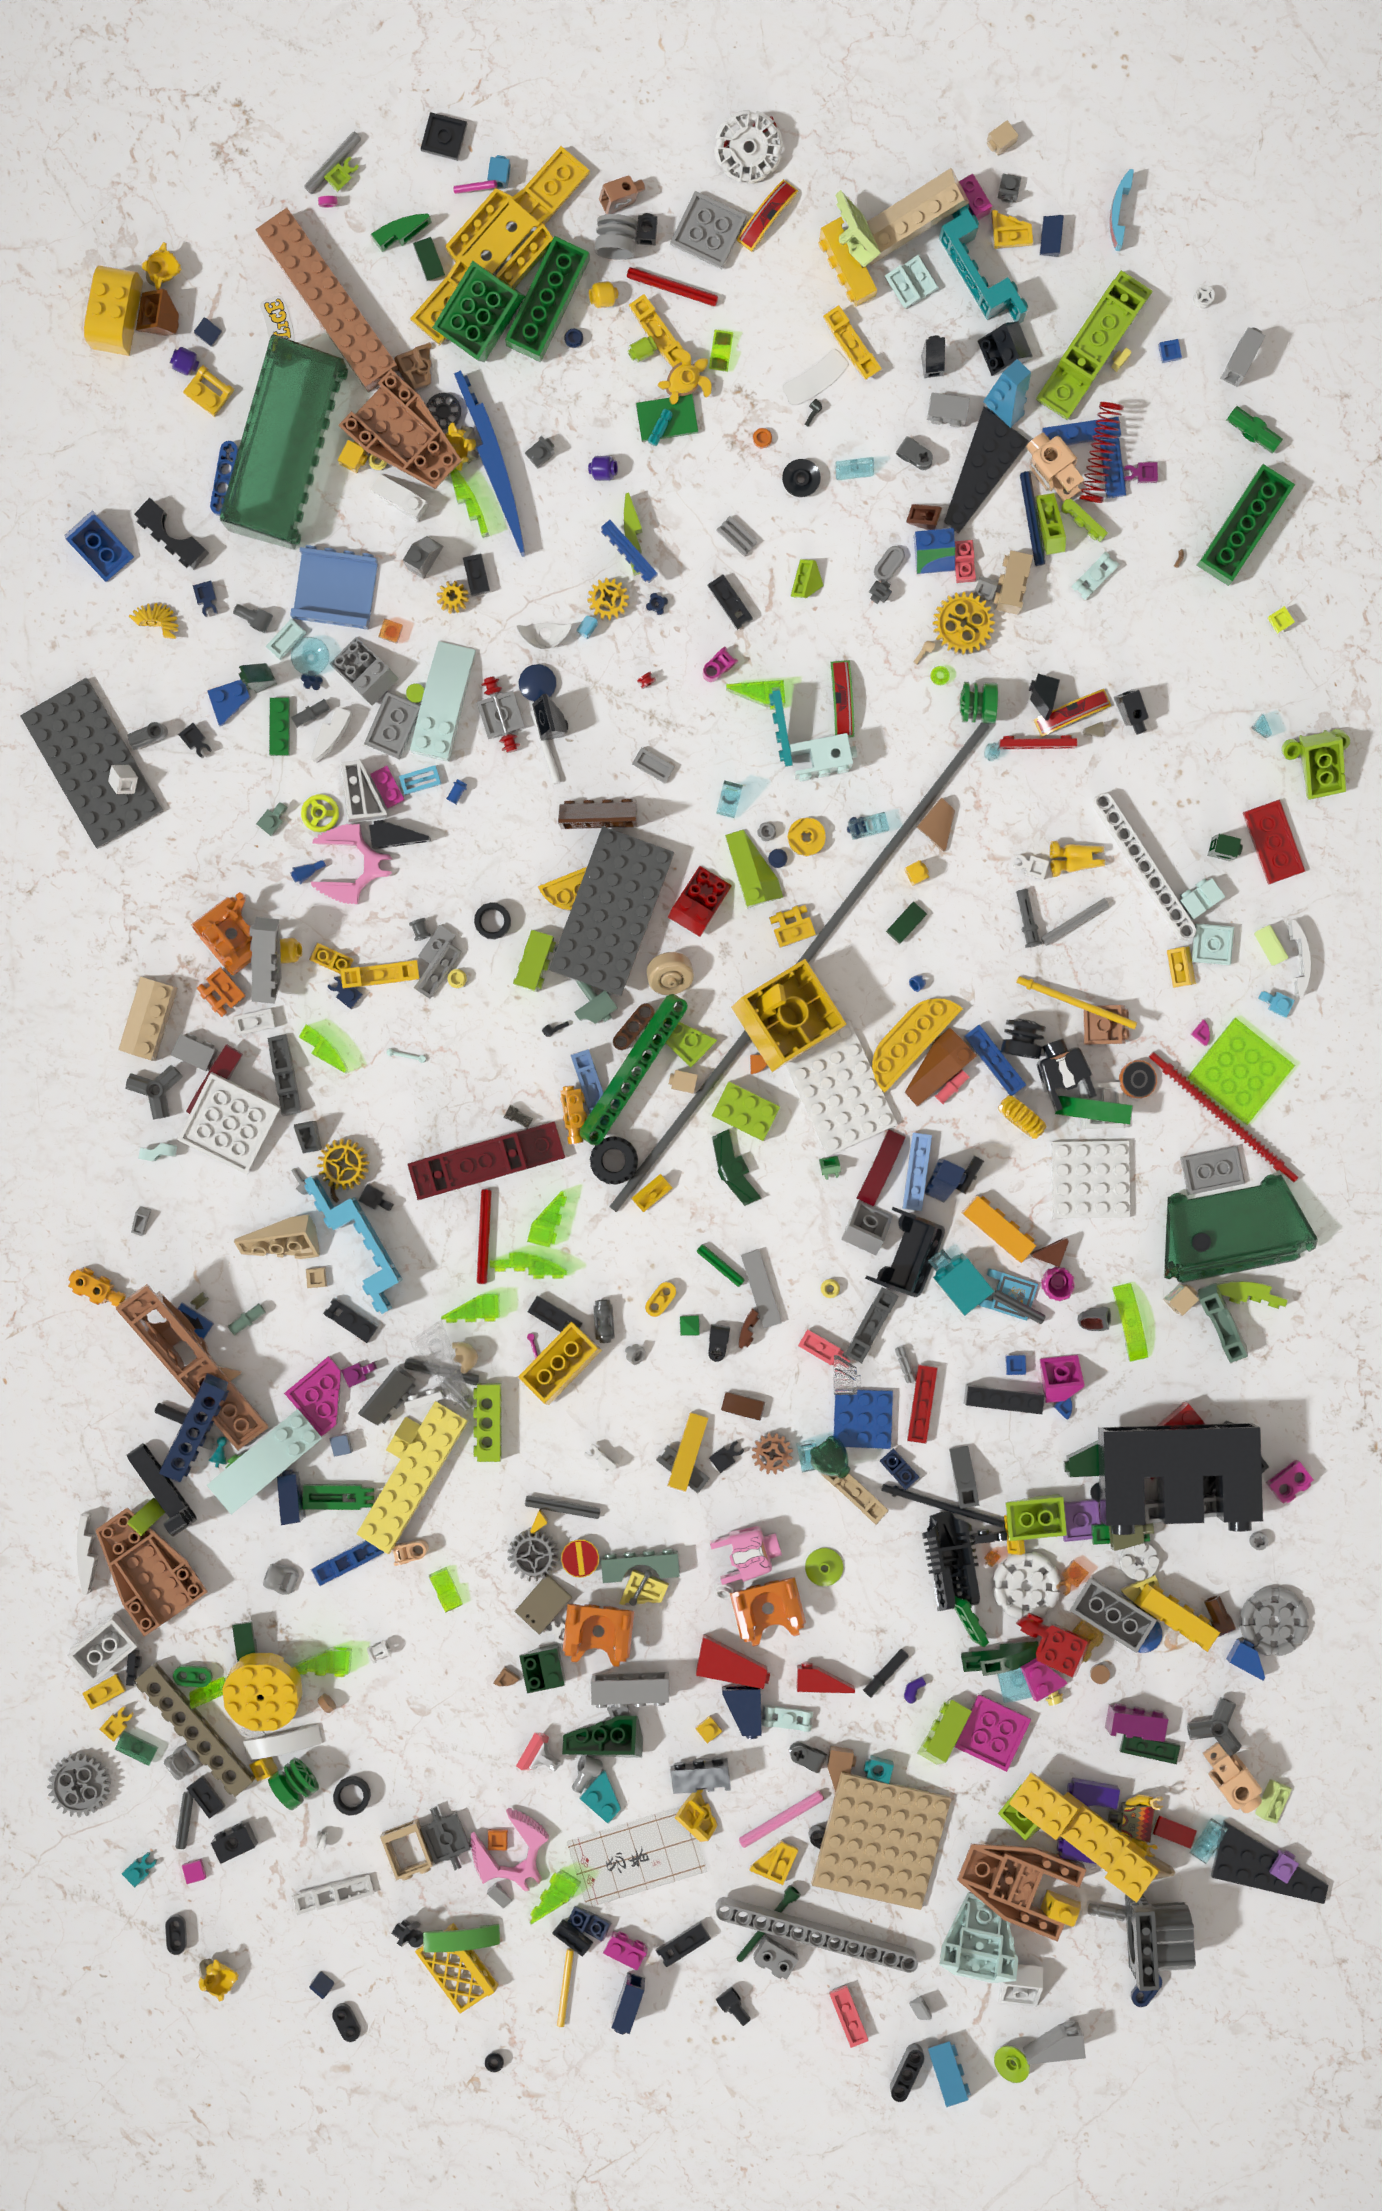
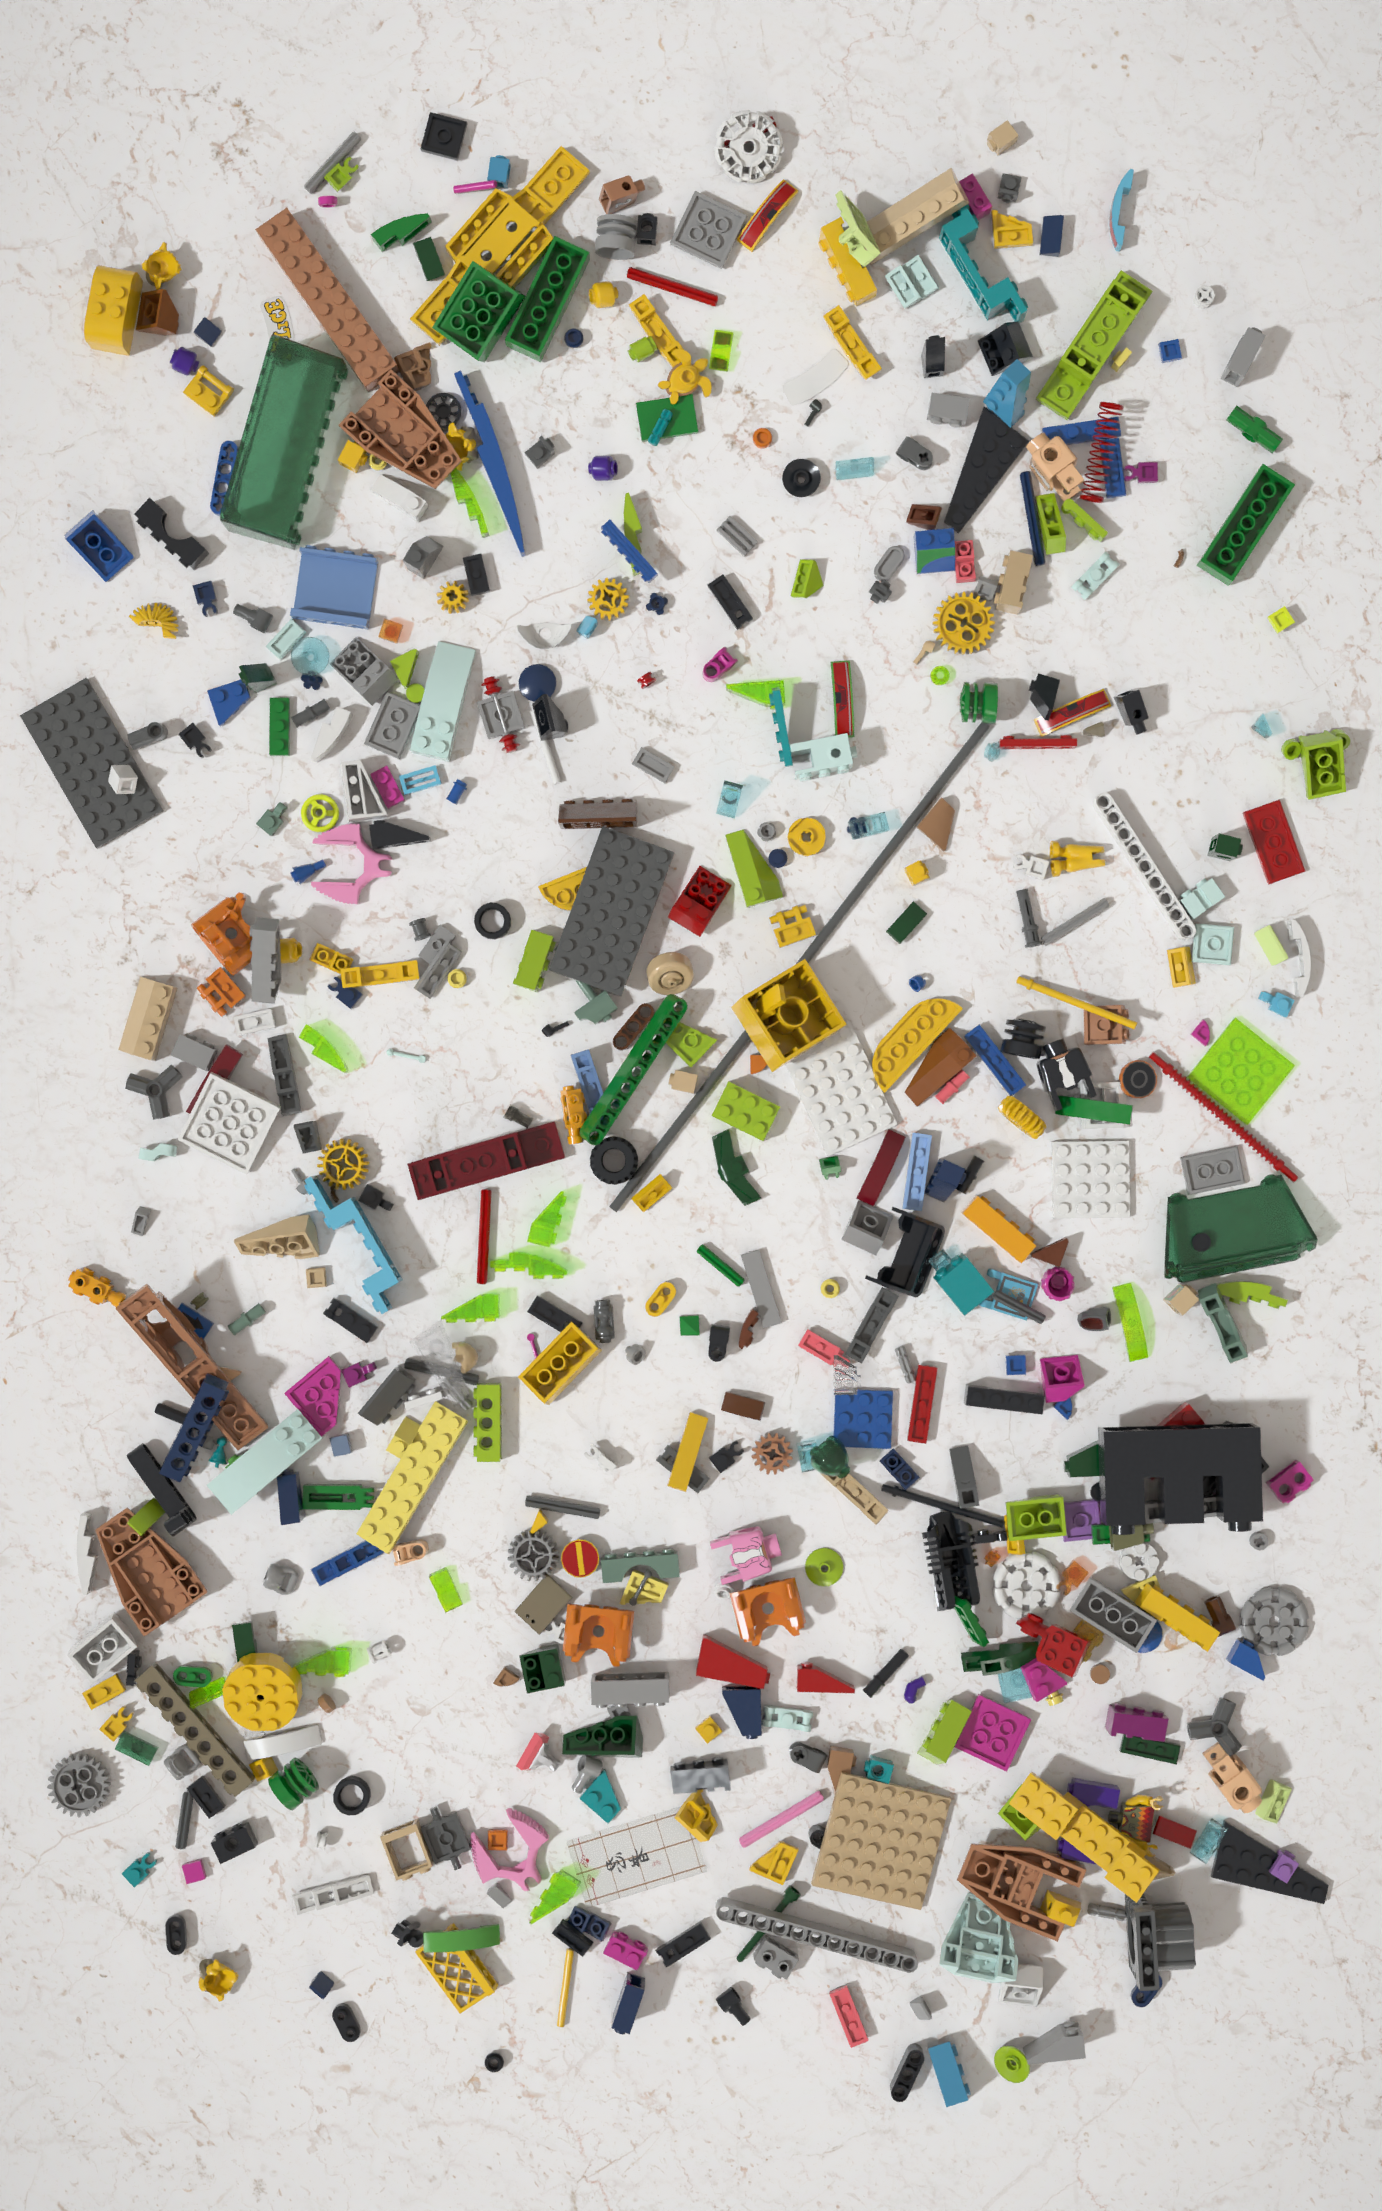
none -> lime slope [390,649,419,689]

